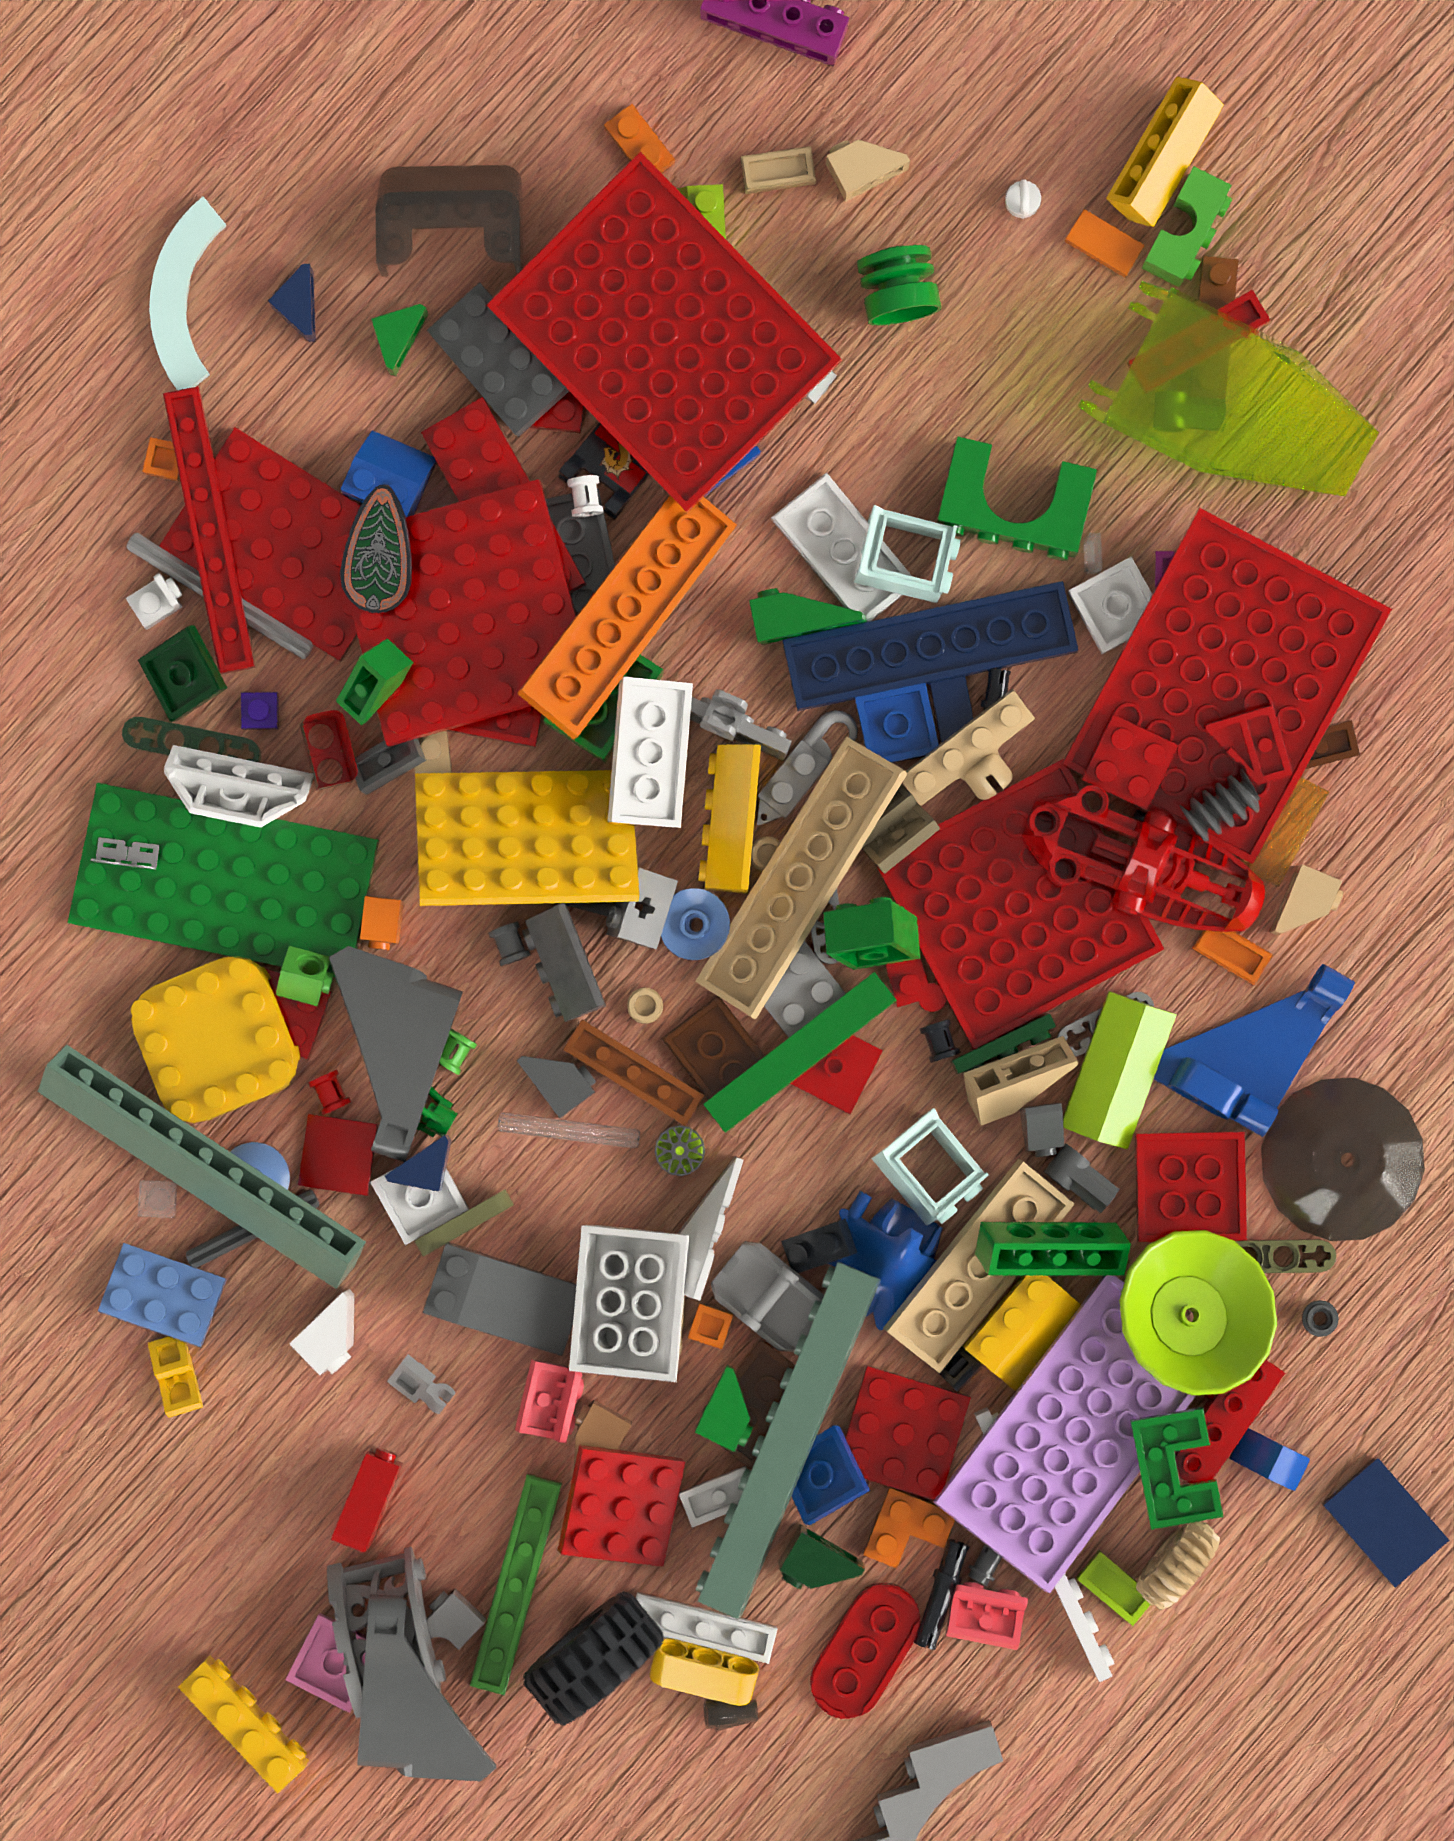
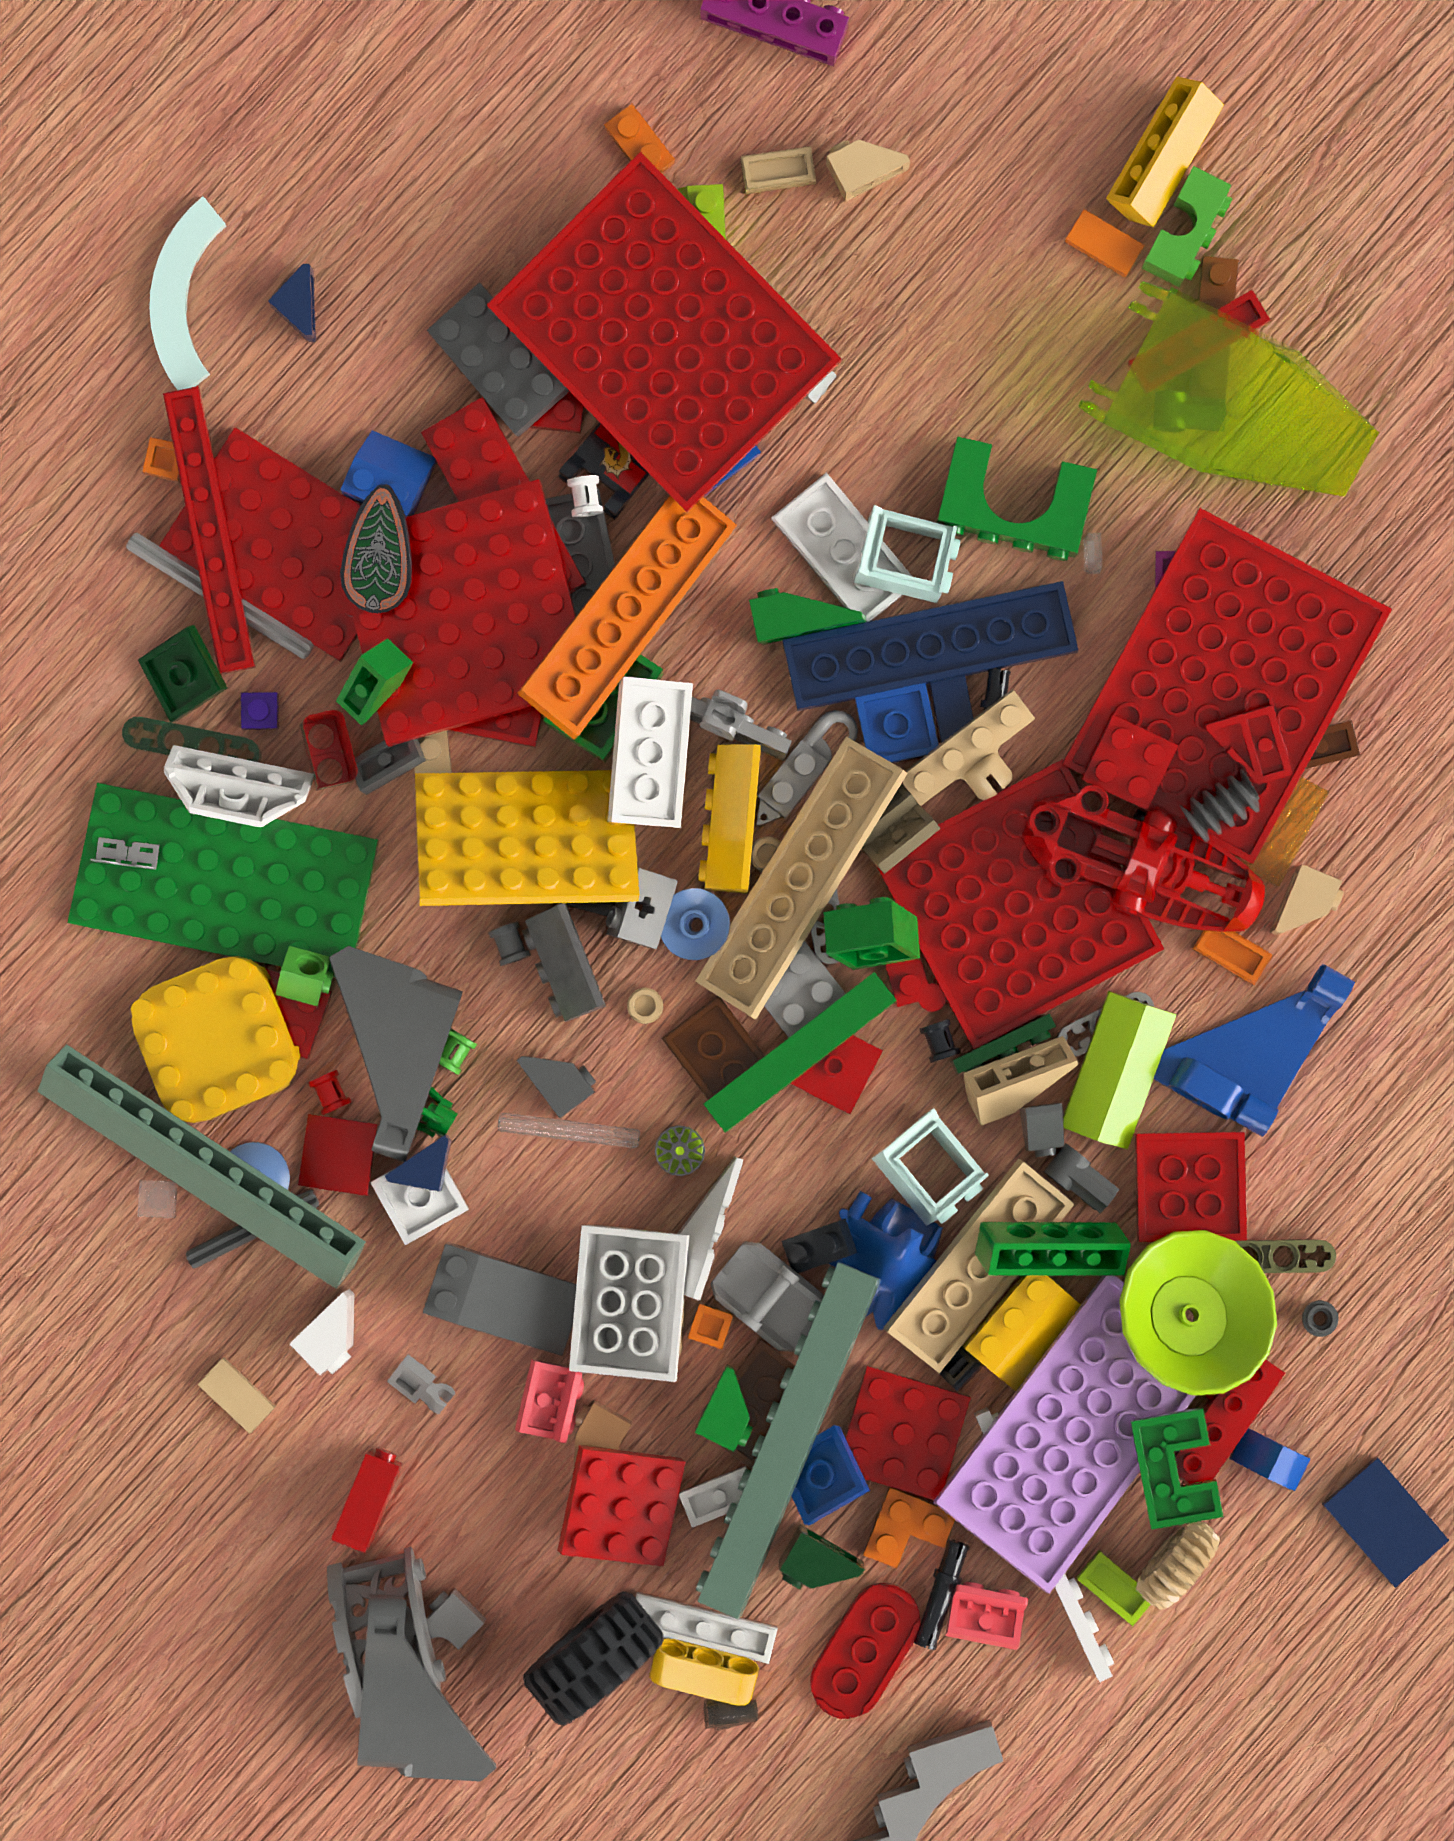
medium blue plate [98,1243,226,1348] -> none
white bracket [126,573,183,630] -> none
yellow slope [148,1337,203,1418] -> none
yellow brick [178,1655,309,1794] -> none
bright pink plate [285,1613,367,1713] -> none
orange brick [360,896,404,950] -> none
green slope [371,304,429,377] -> none
clear smoke windscreen [375,165,523,276] -> none
olive beam [414,1189,514,1256] -> none
bright green tile [470,1474,562,1695] -> none
dark orange plate [563,1020,704,1126] -> none
green wheel [857,245,941,326] -> none
dark grey pin [968,1544,1002,1586] -> none
white tile [1005,179,1041,218] -> none
white plate [1067,556,1152,654] -> none
clear smoke dish [1261,1078,1425,1241] -> none
none -> tan tile [197,1357,276,1434]

